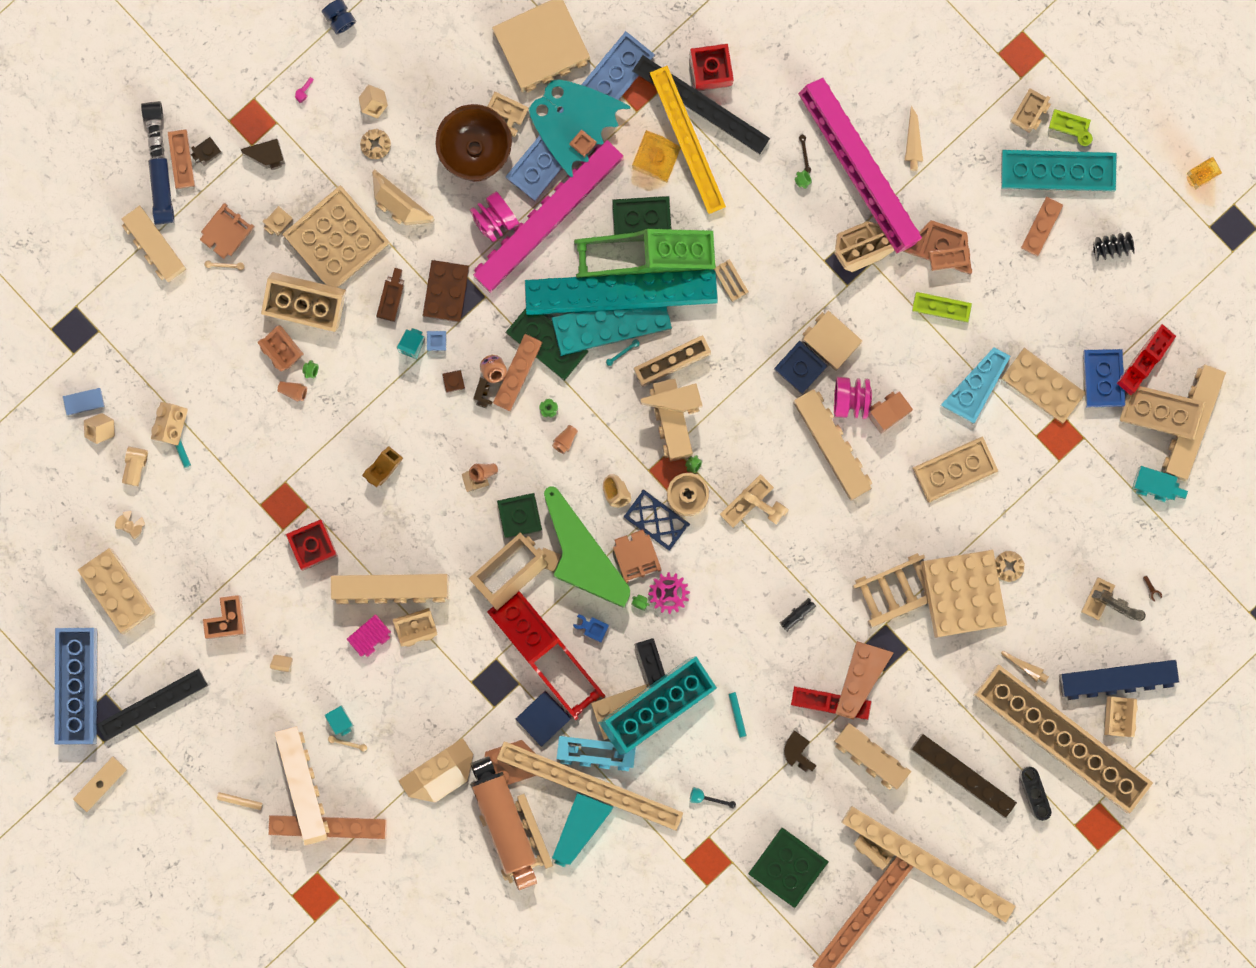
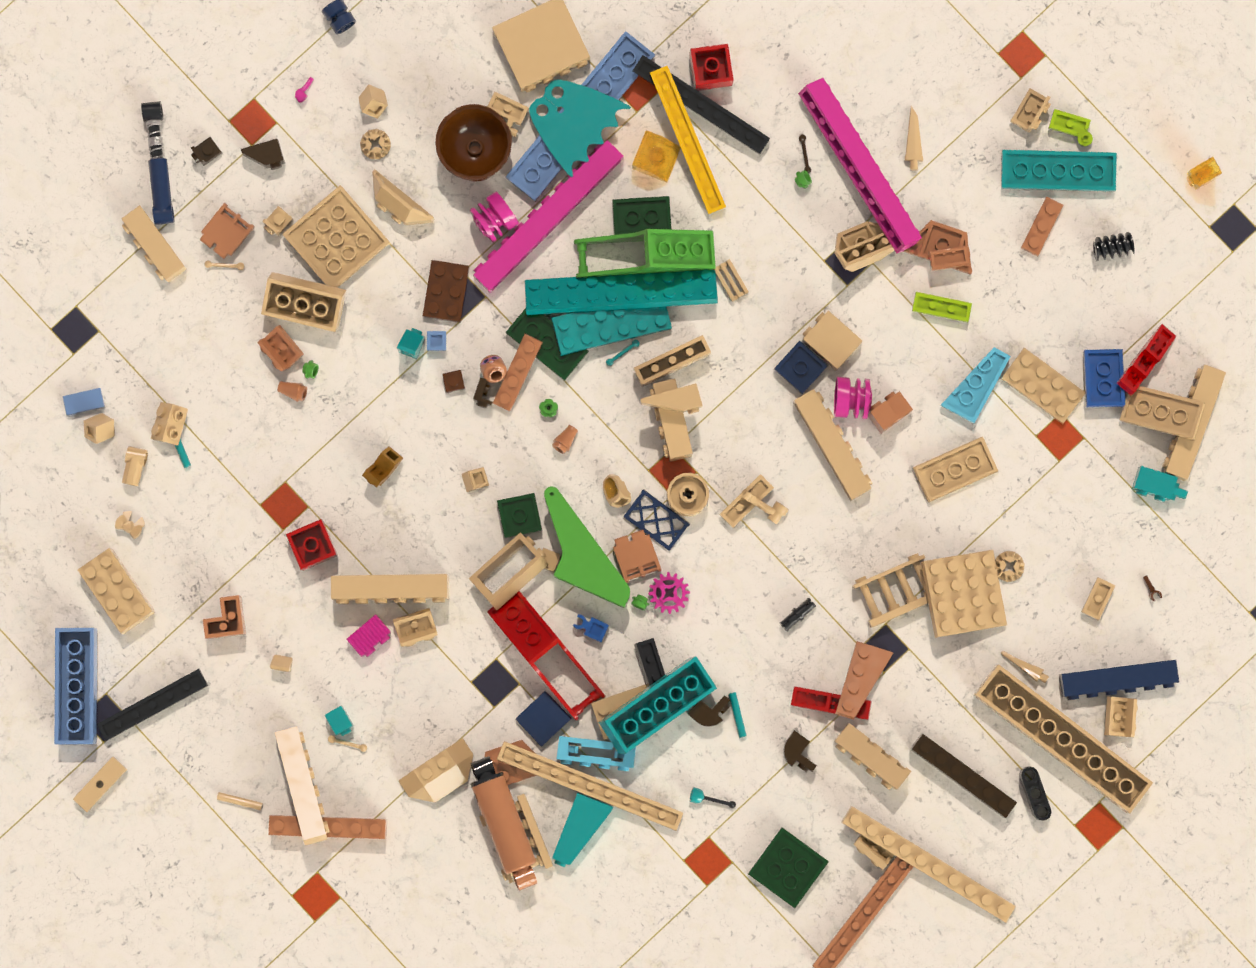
nougat plate [168,129,195,189] -> none
reddish brown hinge [376,268,405,322] -> none
nougat cone [469,463,498,482] -> none
nougat tile [569,130,597,157] -> none
bright green plate [685,455,702,474] -> none
clear smoke plate [1091,589,1146,621] -> none
none -> dark brown brick [687,695,730,727]

